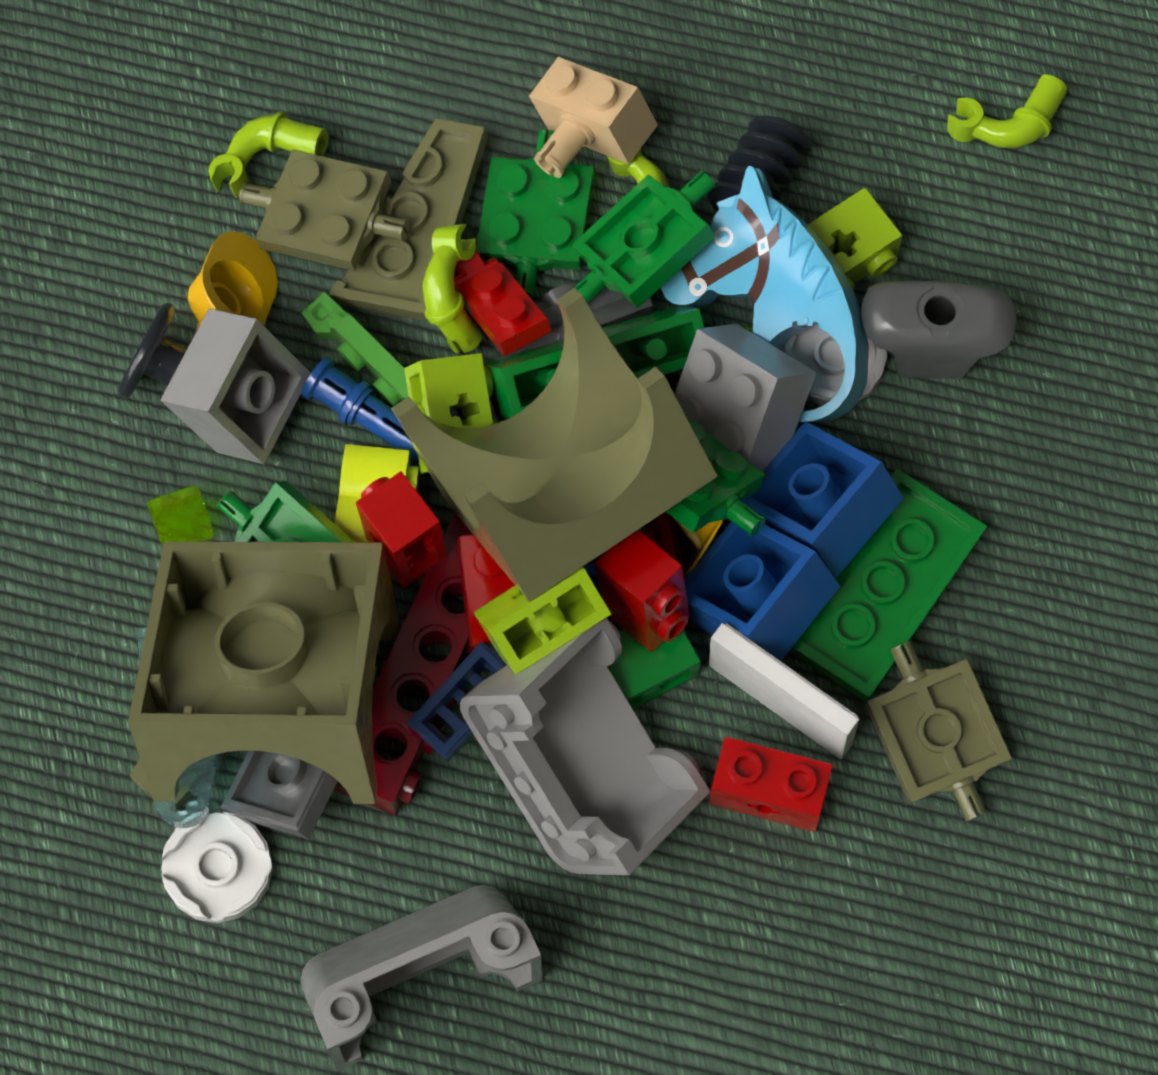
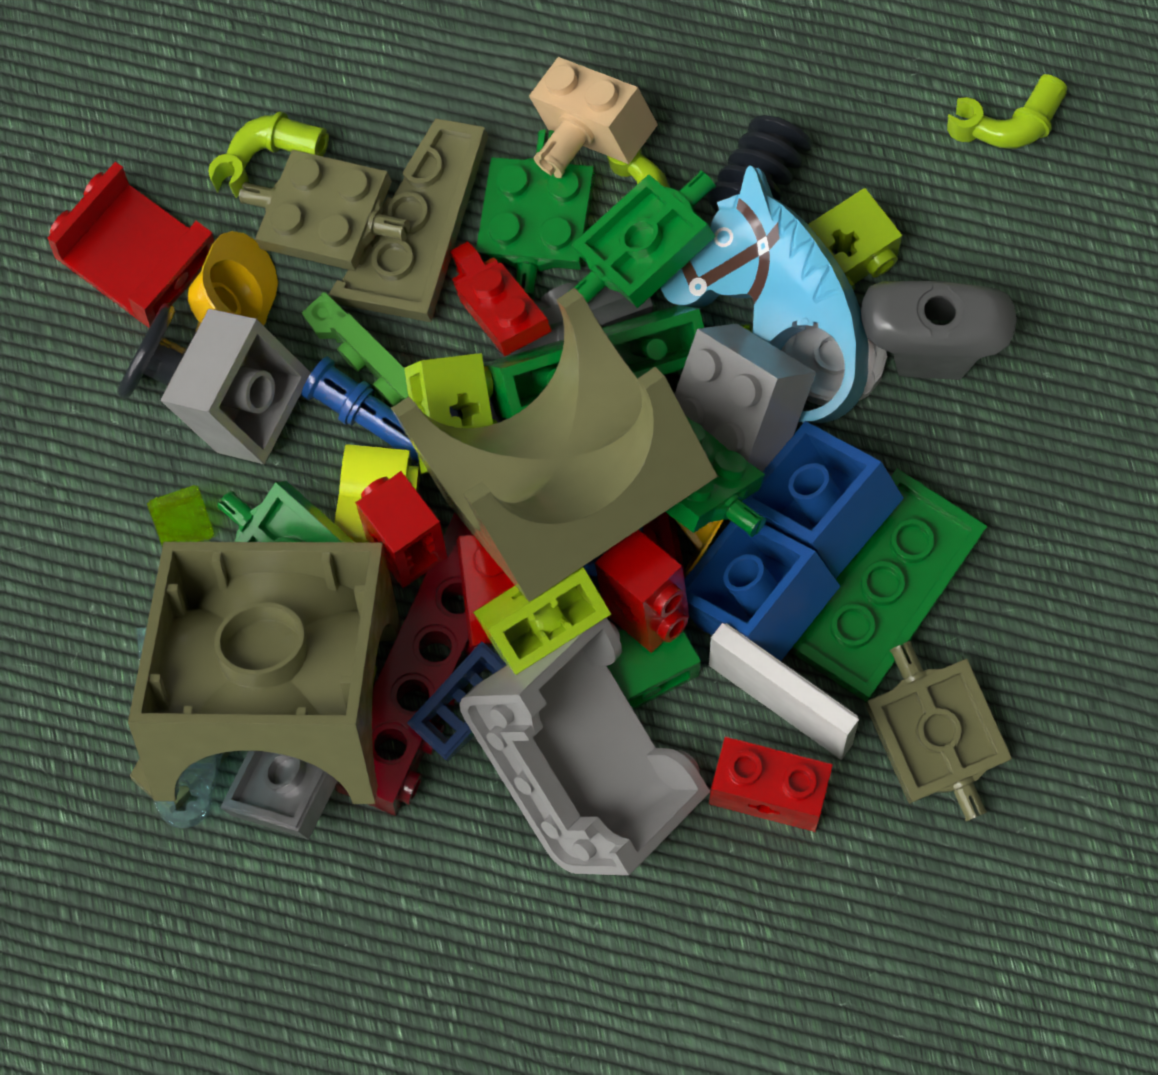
white tile [161,812,273,923] -> none
light grey windscreen [301,885,542,1071] -> none
lime piece [422,224,483,353] -> none
none -> red panel [48,161,215,328]

